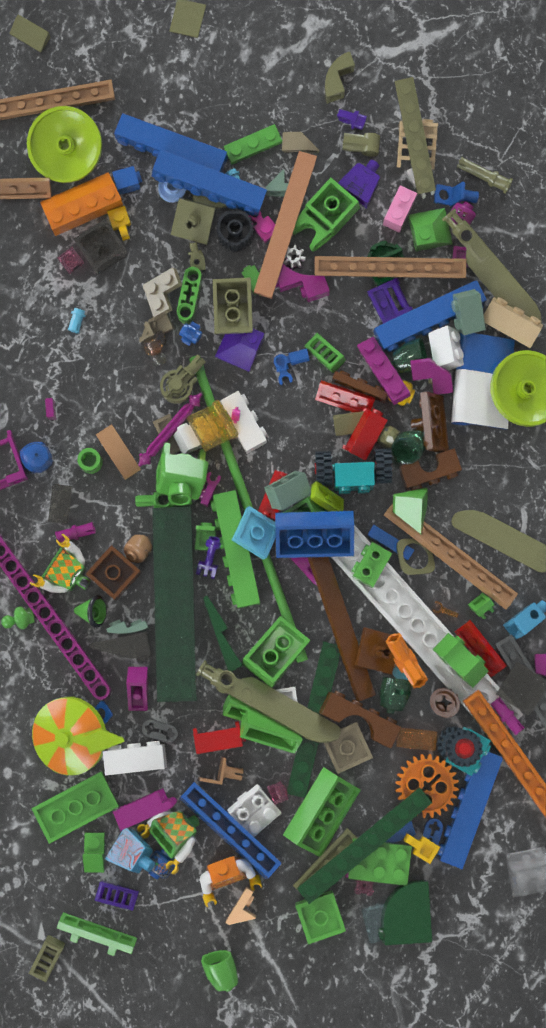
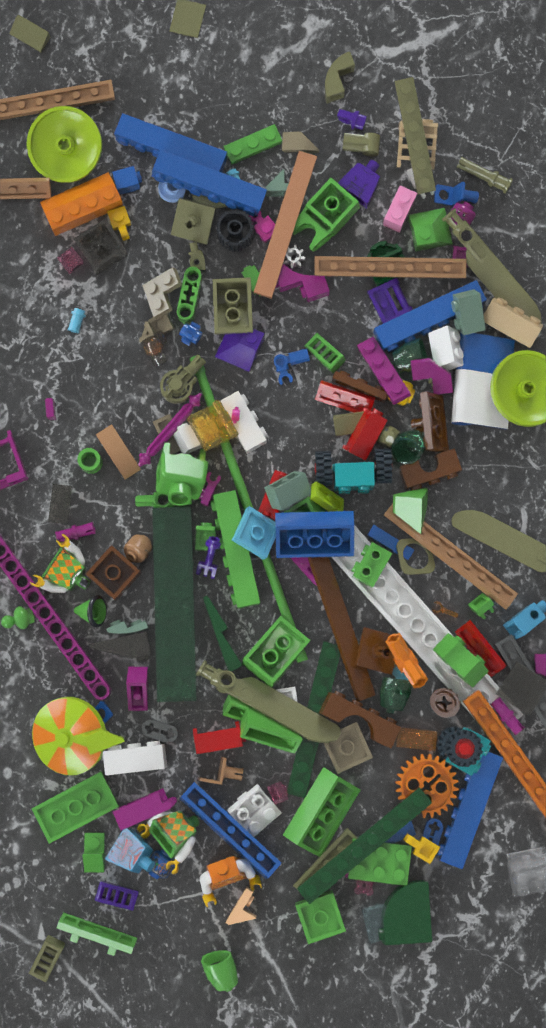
blue helmet [20,442,53,473] -> none

